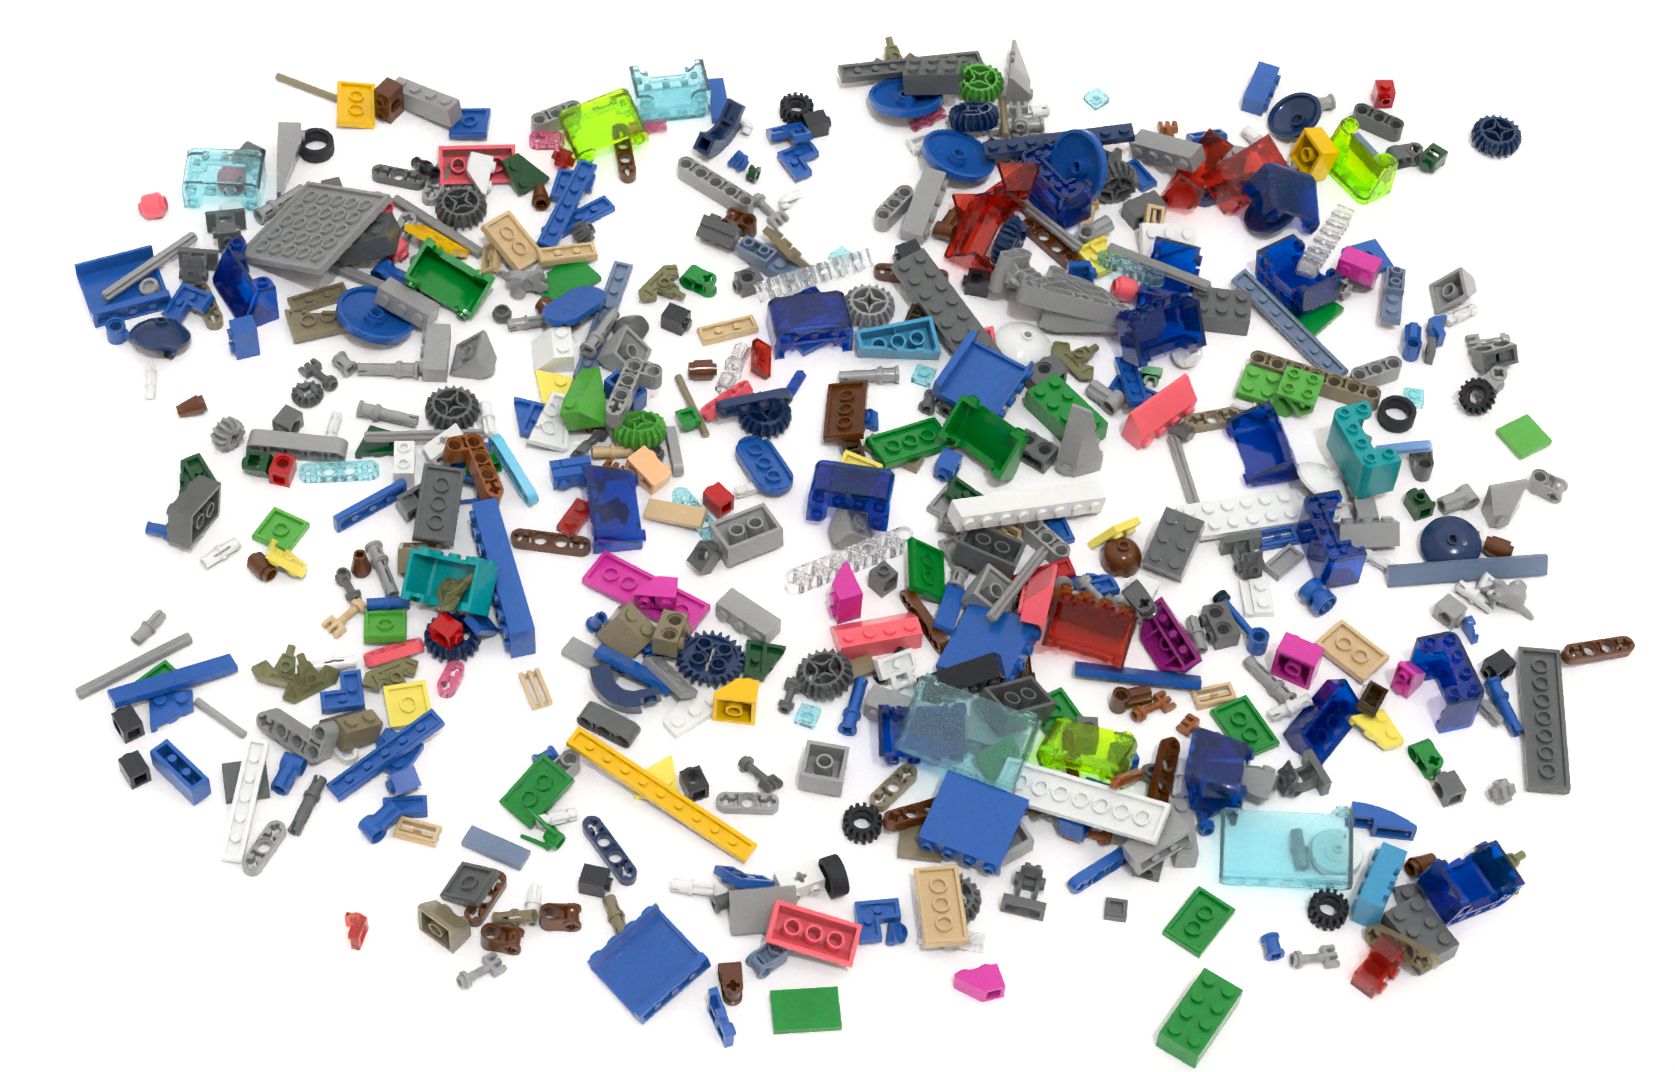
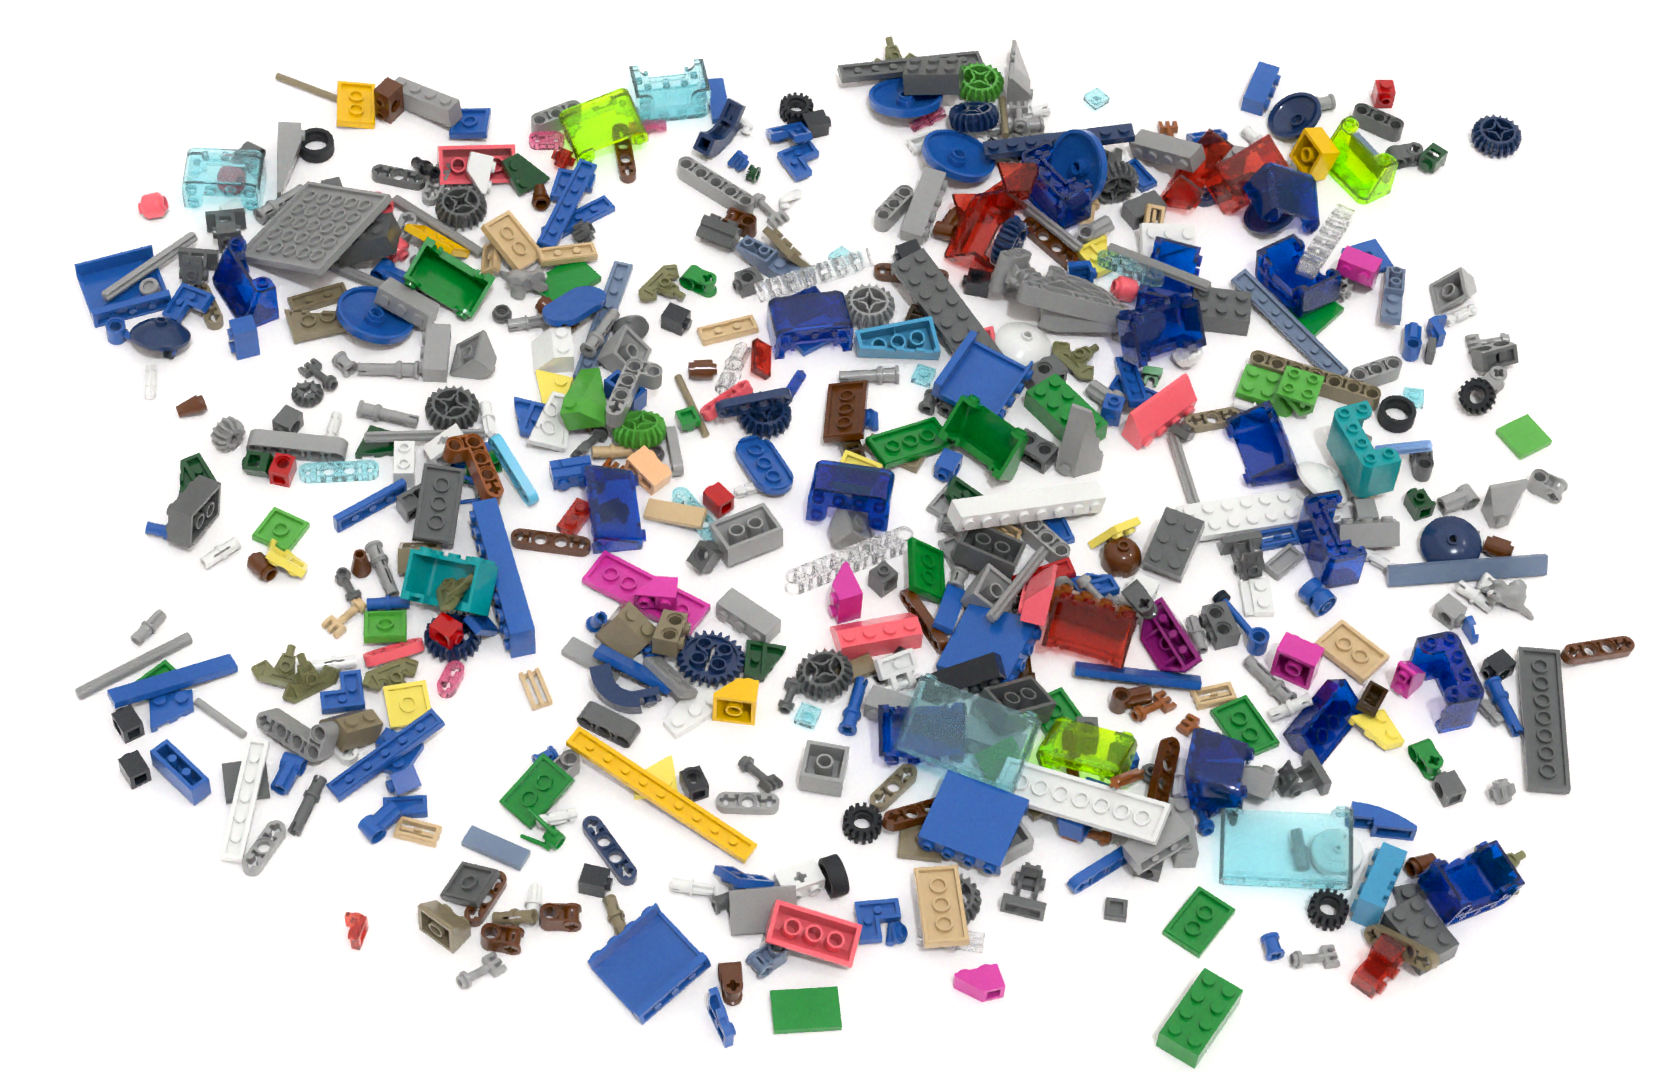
none -> blue bracket [1101,393,1126,427]

